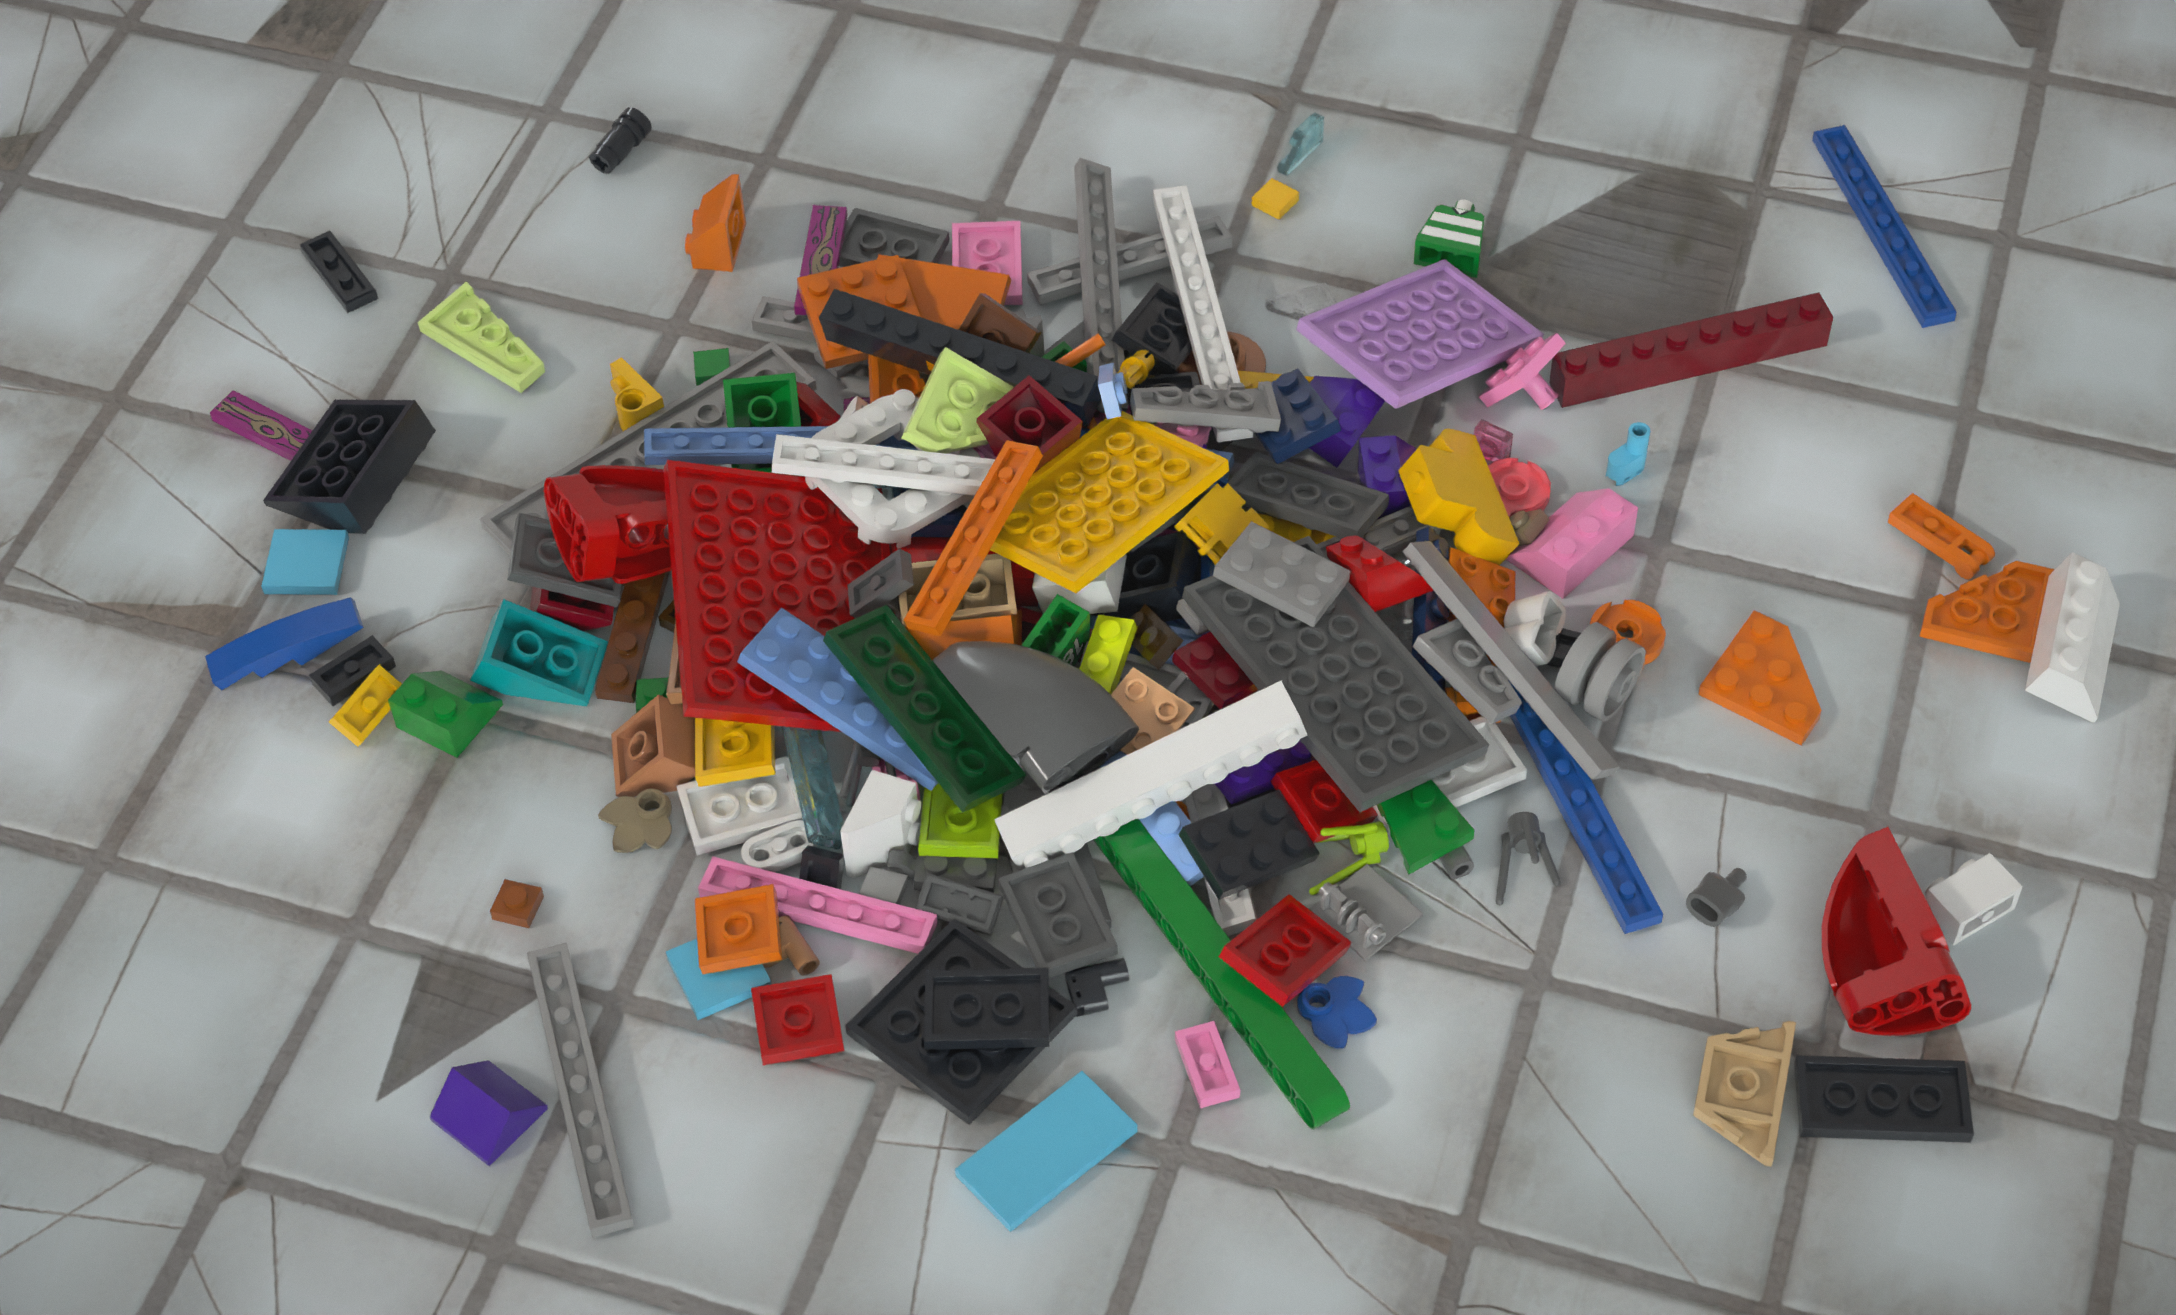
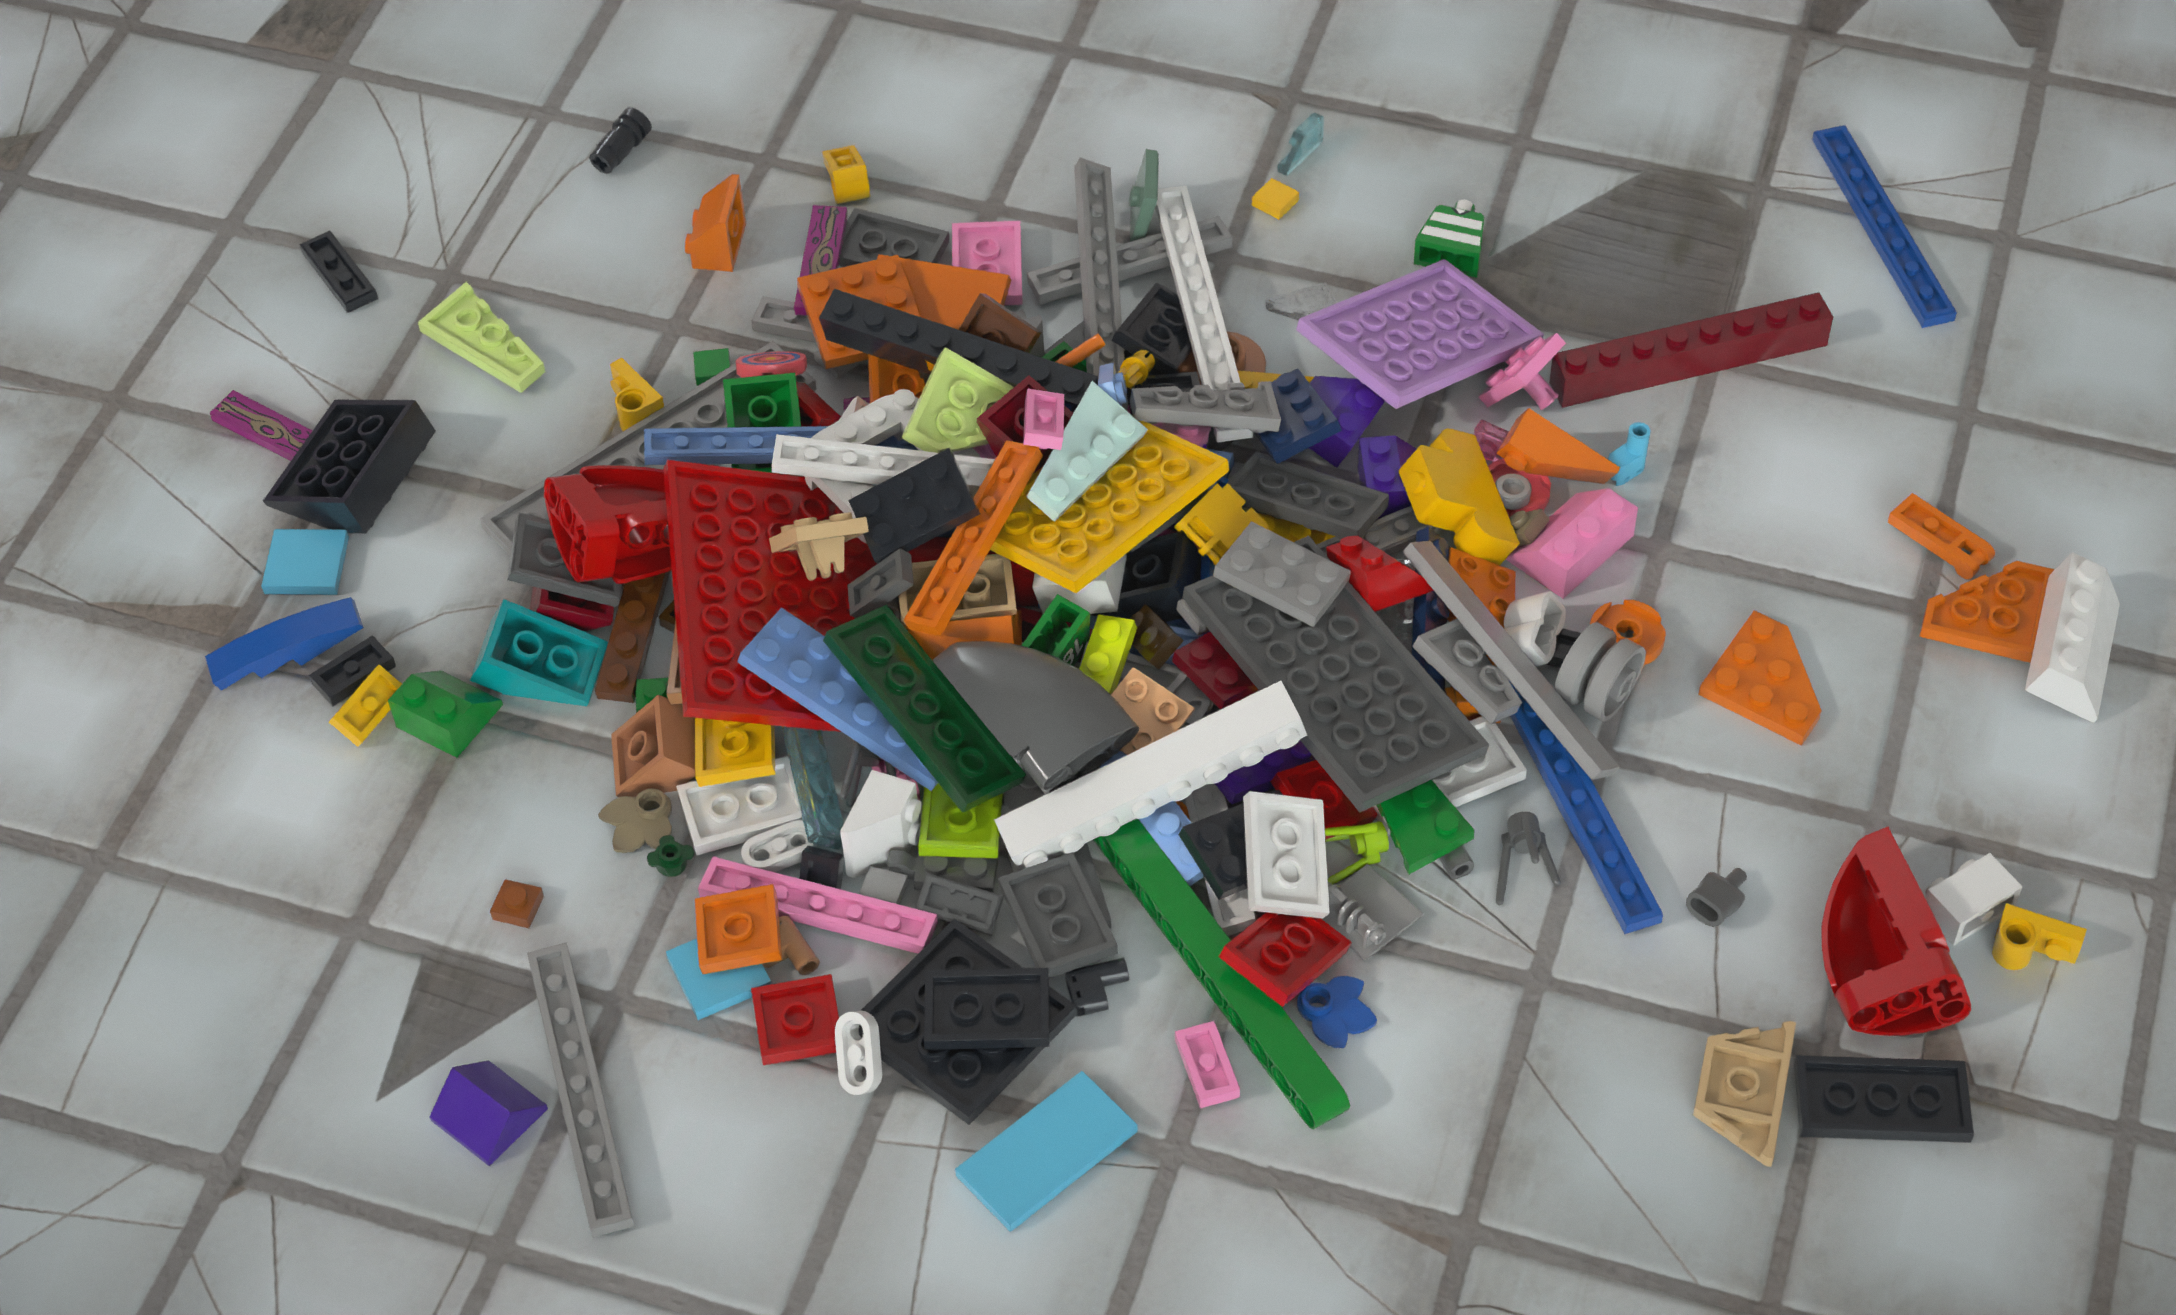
none -> dark green plate [647,835,694,877]
none -> coral tile [735,351,807,378]
none -> tan plate [769,512,869,581]
none -> yellow plate [822,145,870,204]
none -> white plate [835,1011,882,1095]
none -> black plate [848,448,981,564]
none -> bright pink plate [1023,389,1064,450]
none -> light aqua wing [1026,381,1148,522]
none -> sand green plate [1129,149,1159,242]
none -> white plate [1243,791,1330,918]
none -> light grey tile [1495,474,1532,510]
none -> orange slope [1496,408,1620,484]
none -> yellow plate [1992,903,2087,970]

